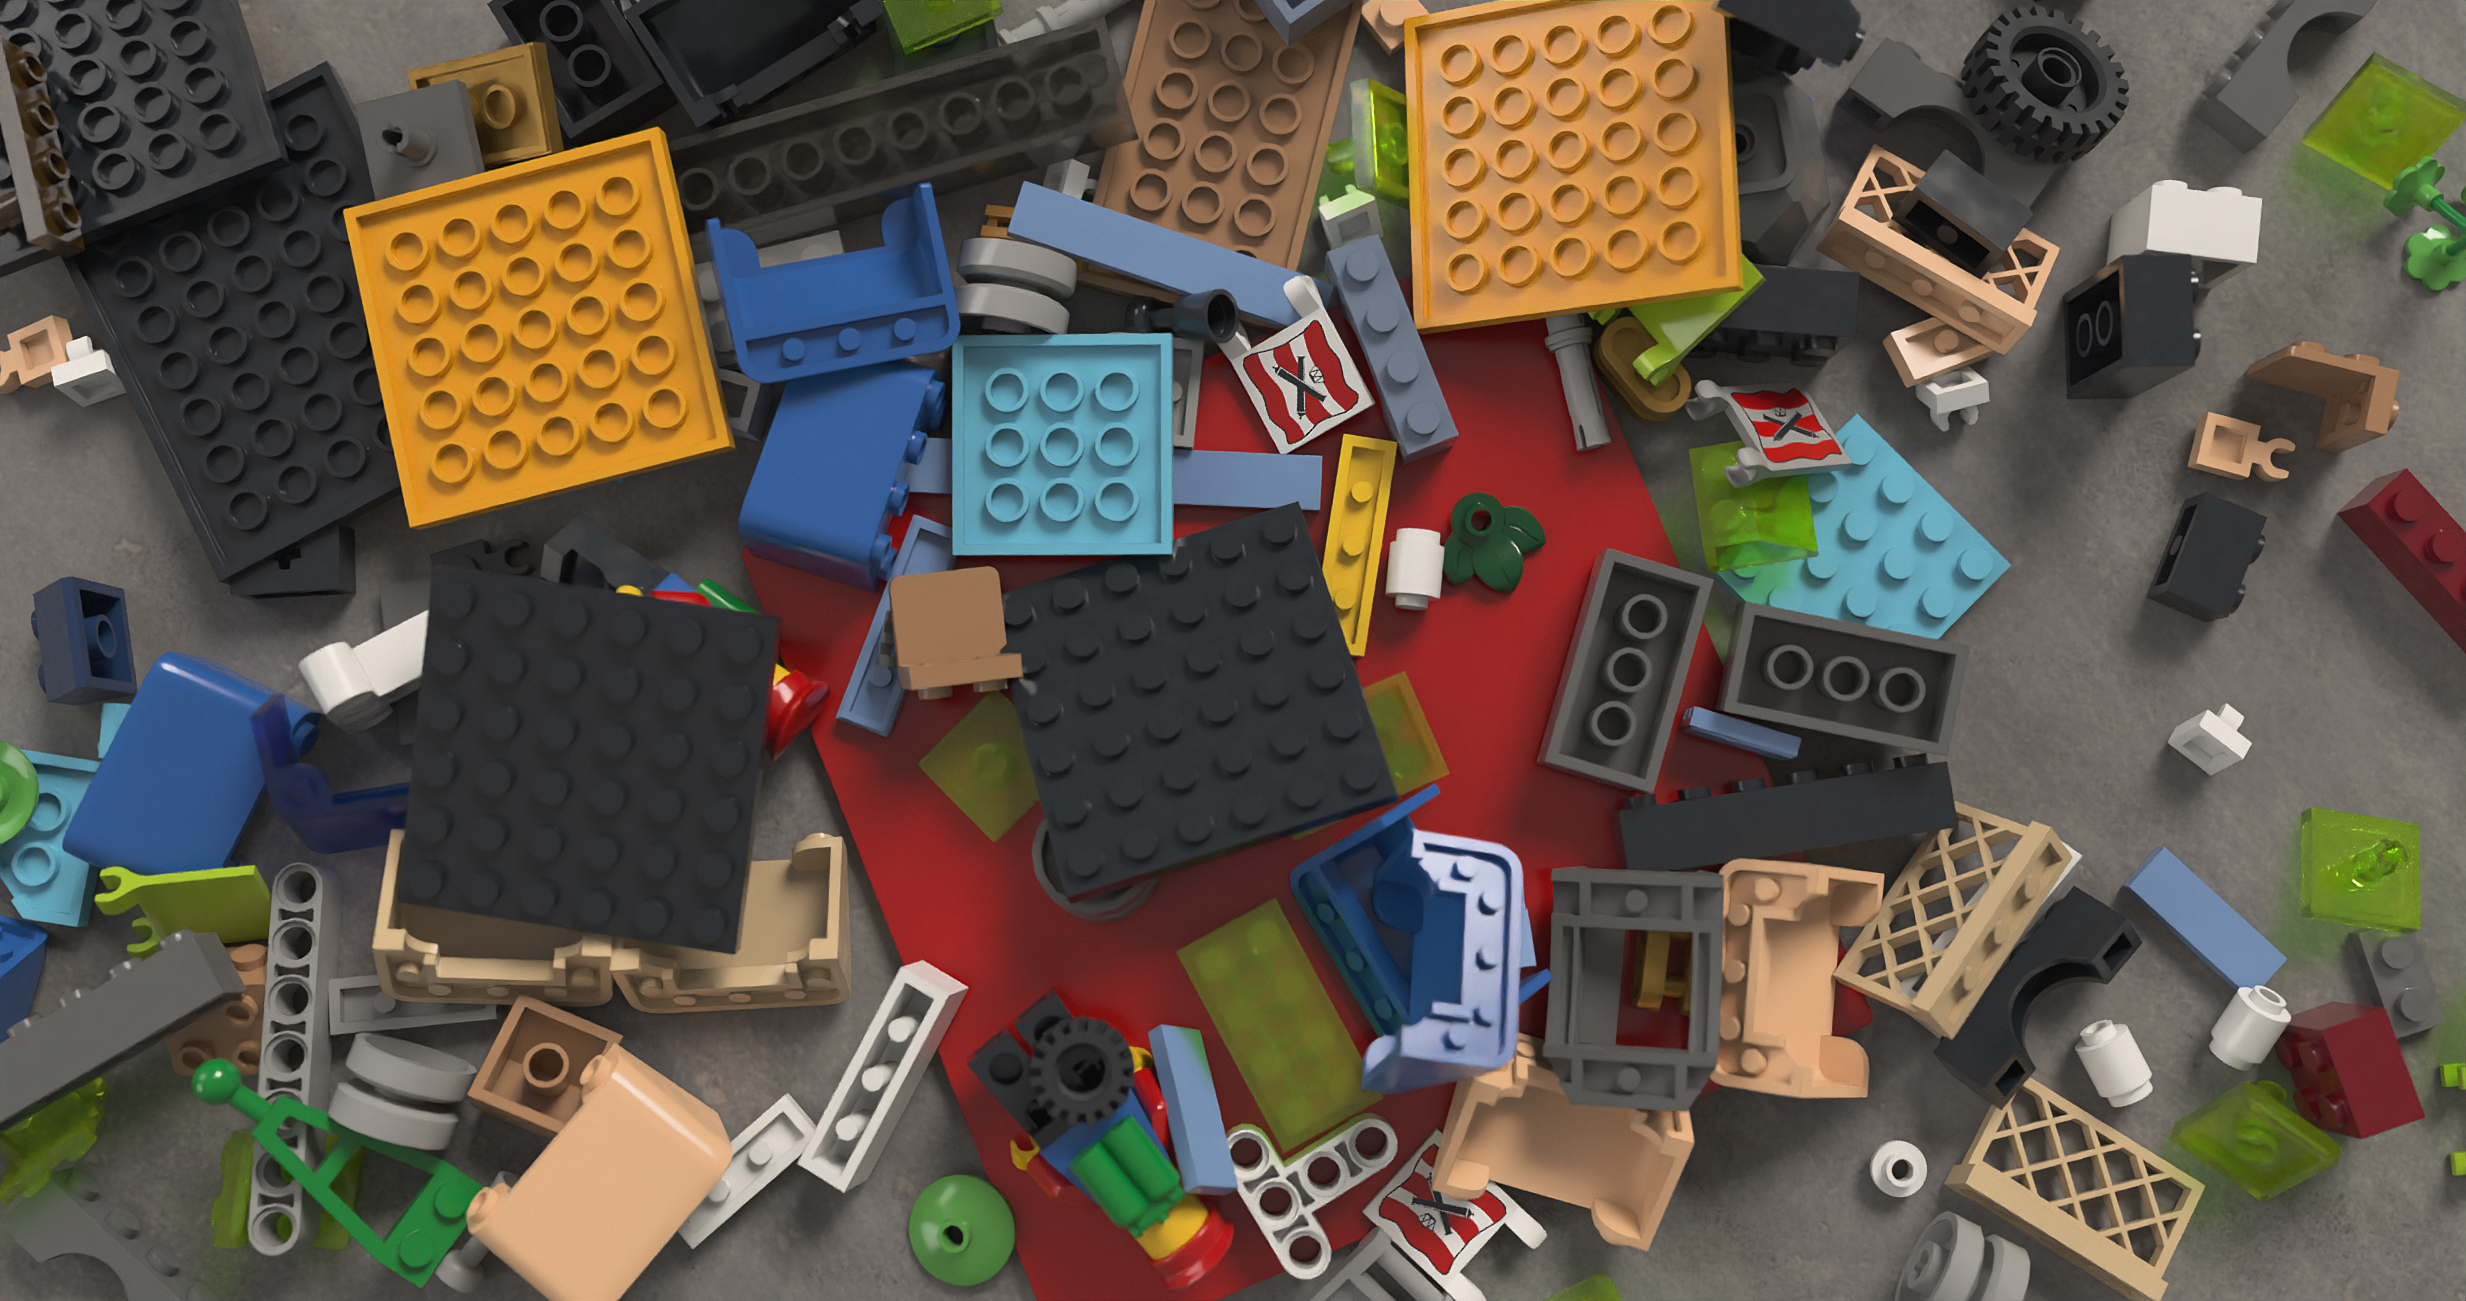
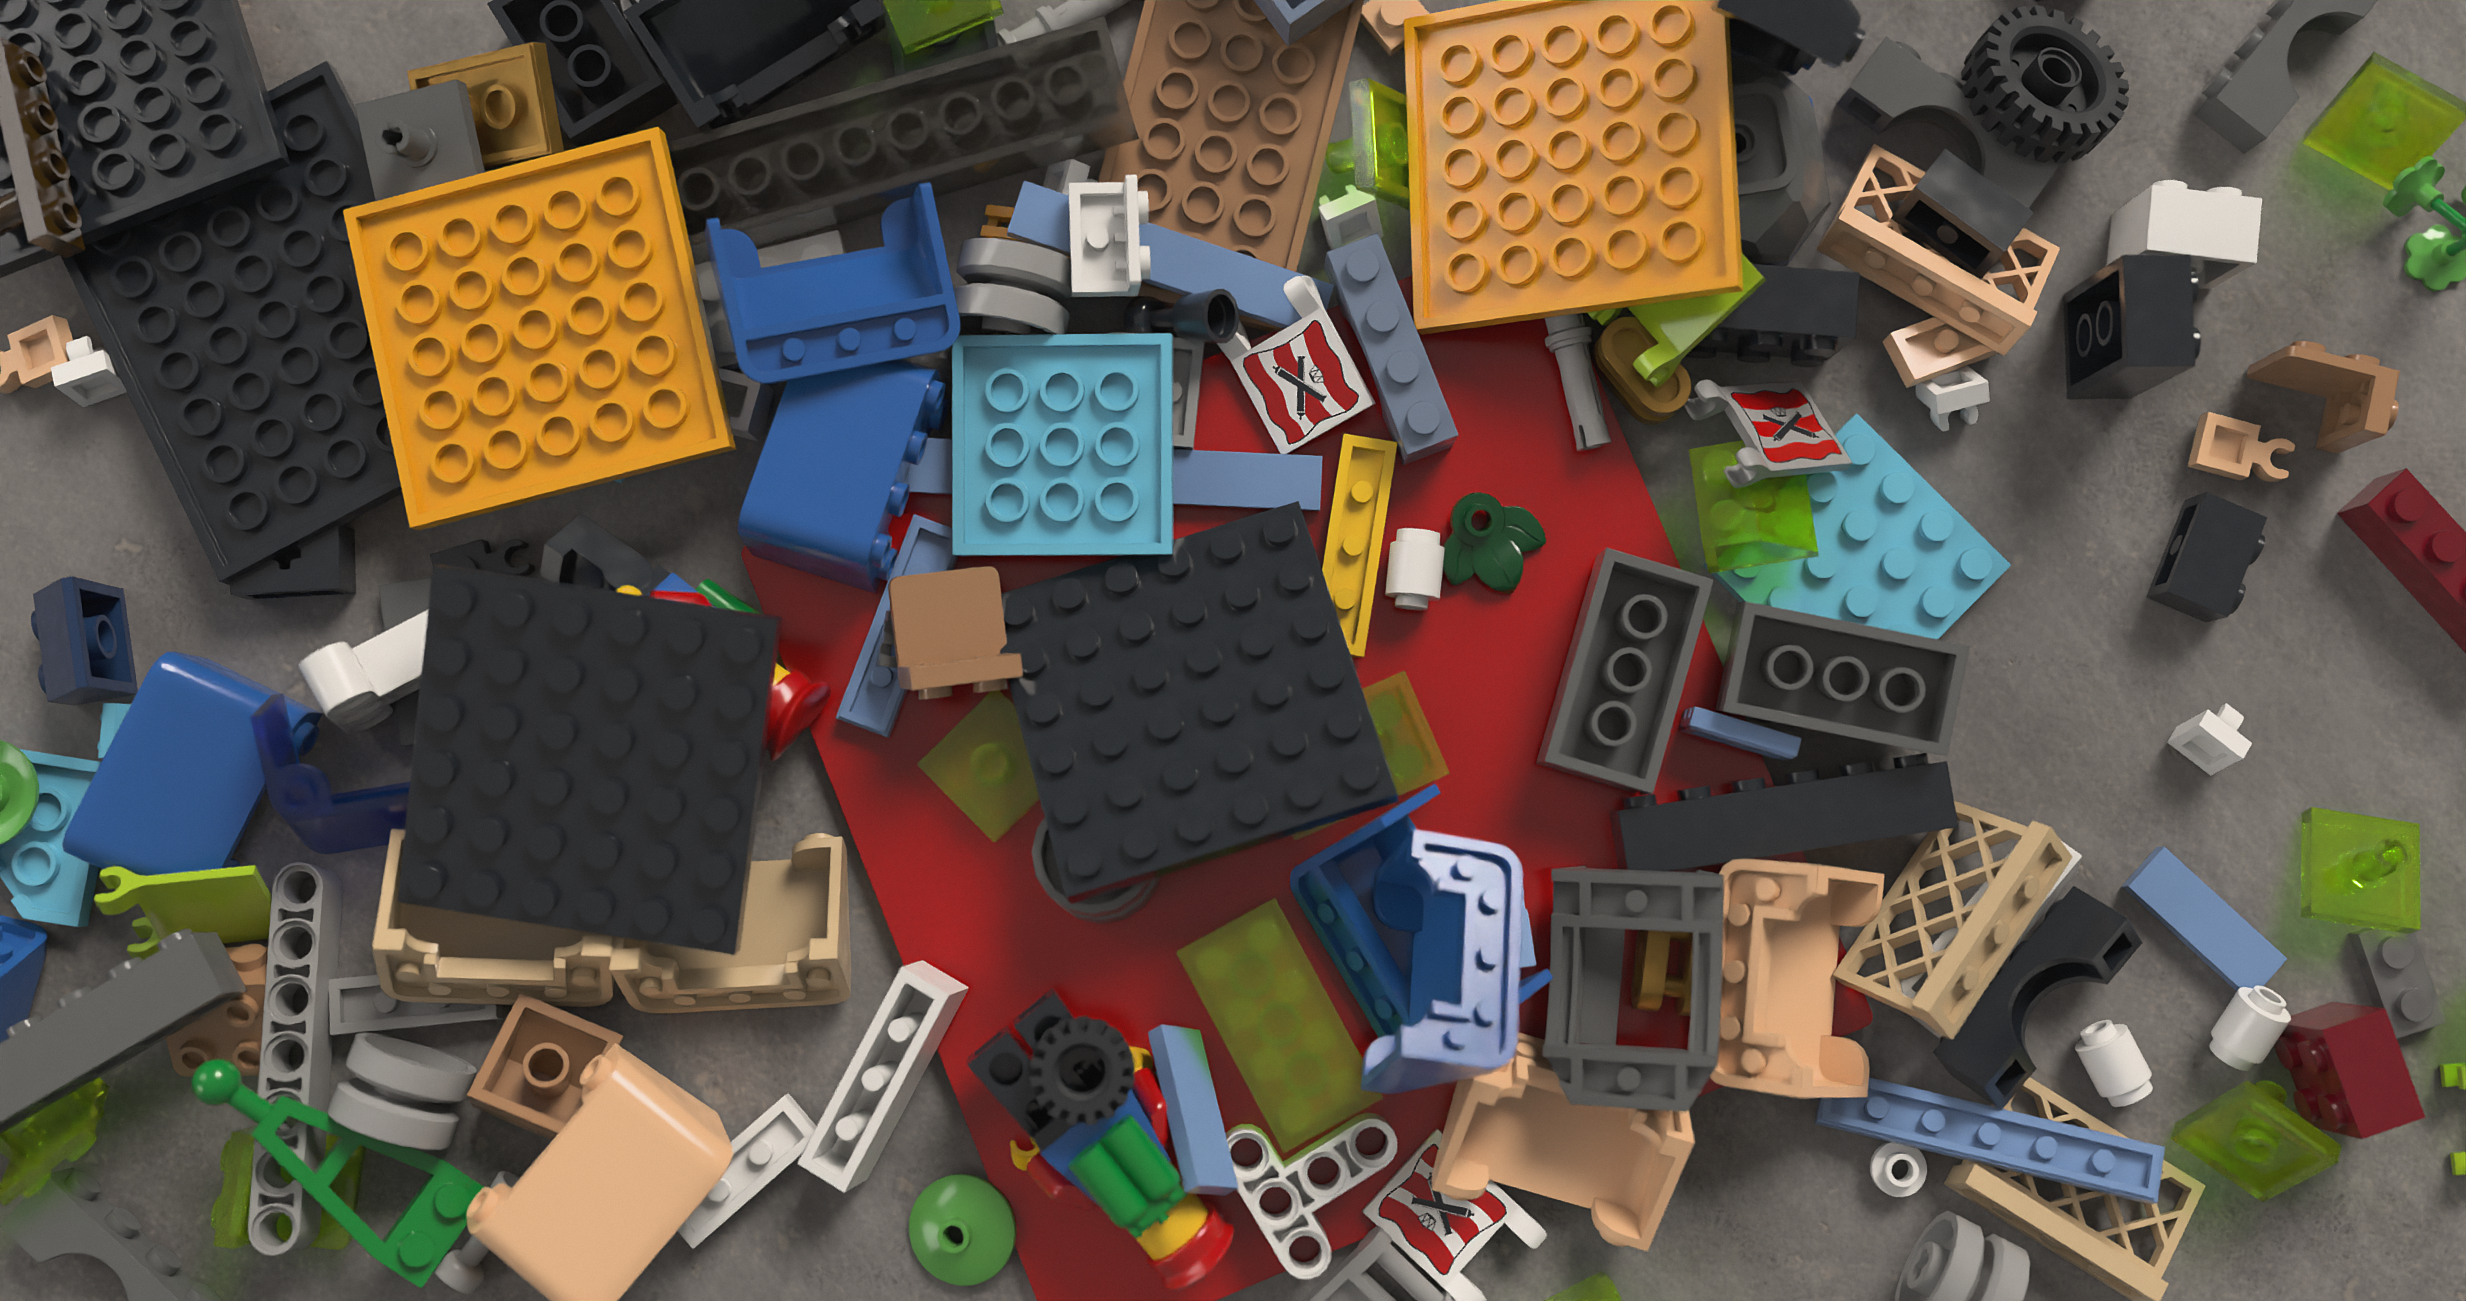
none -> white bracket [1068,175,1151,297]
none -> medium blue tile [1814,1077,2165,1205]

